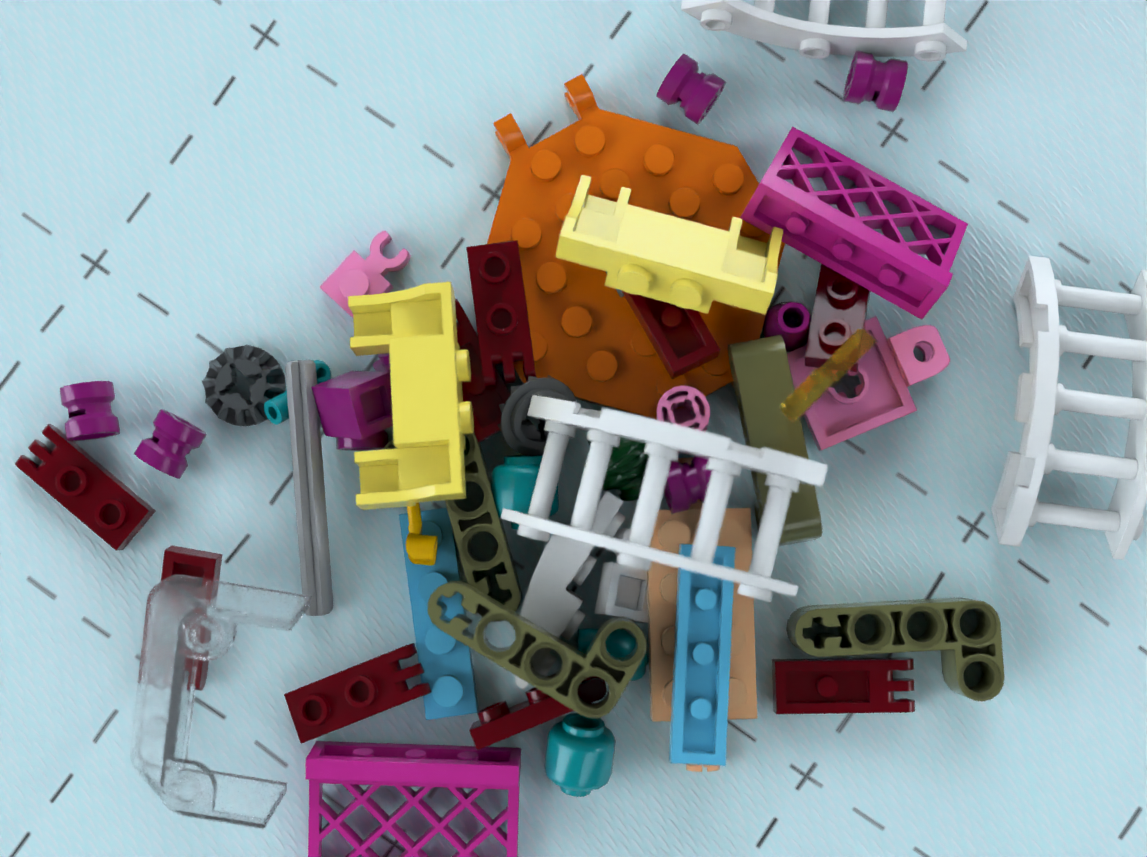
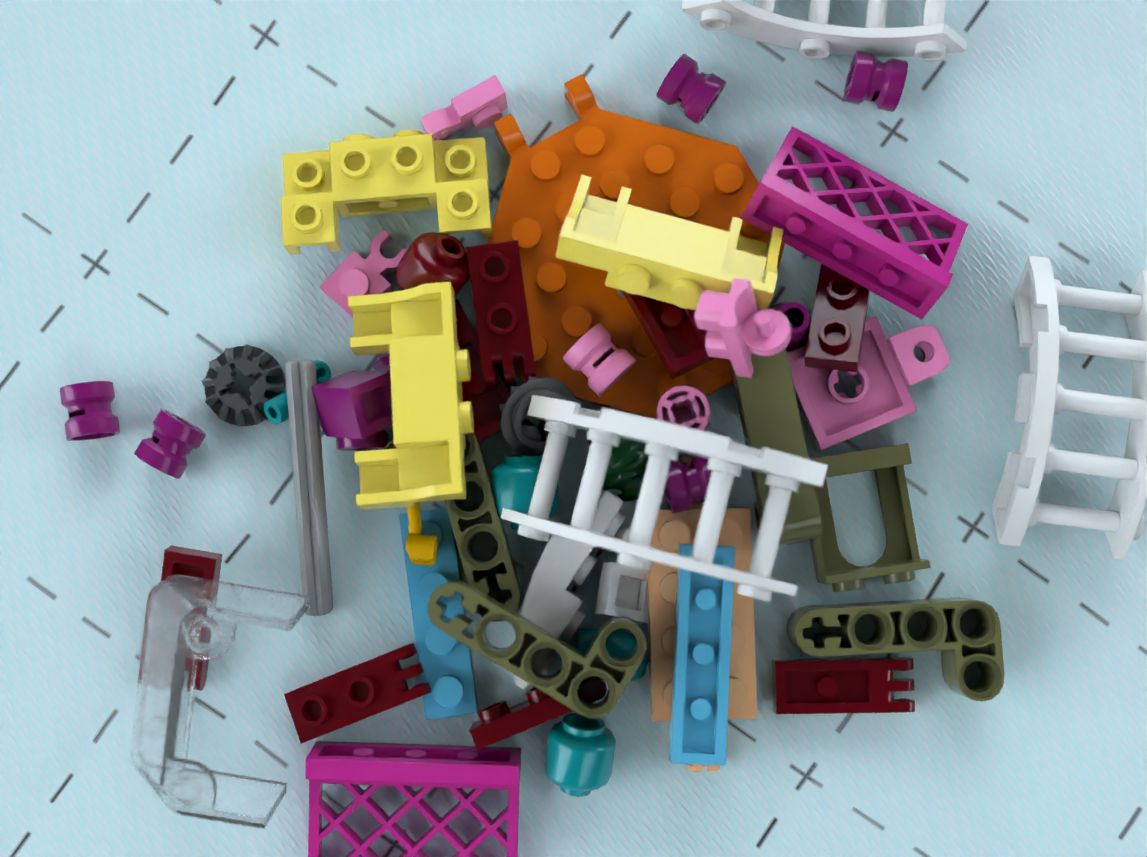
dark red hinge [15,424,156,551] -> none
clear yellow tile [779,328,879,423] -> none
none -> light yellow bracket [280,130,493,255]
none -> dark red head [396,232,470,298]
none -> bright pink plate [420,75,508,141]
none -> bright pink wheel [563,323,636,397]
none -> bright pink hips [694,278,792,378]
none -> olive panel [809,443,930,592]

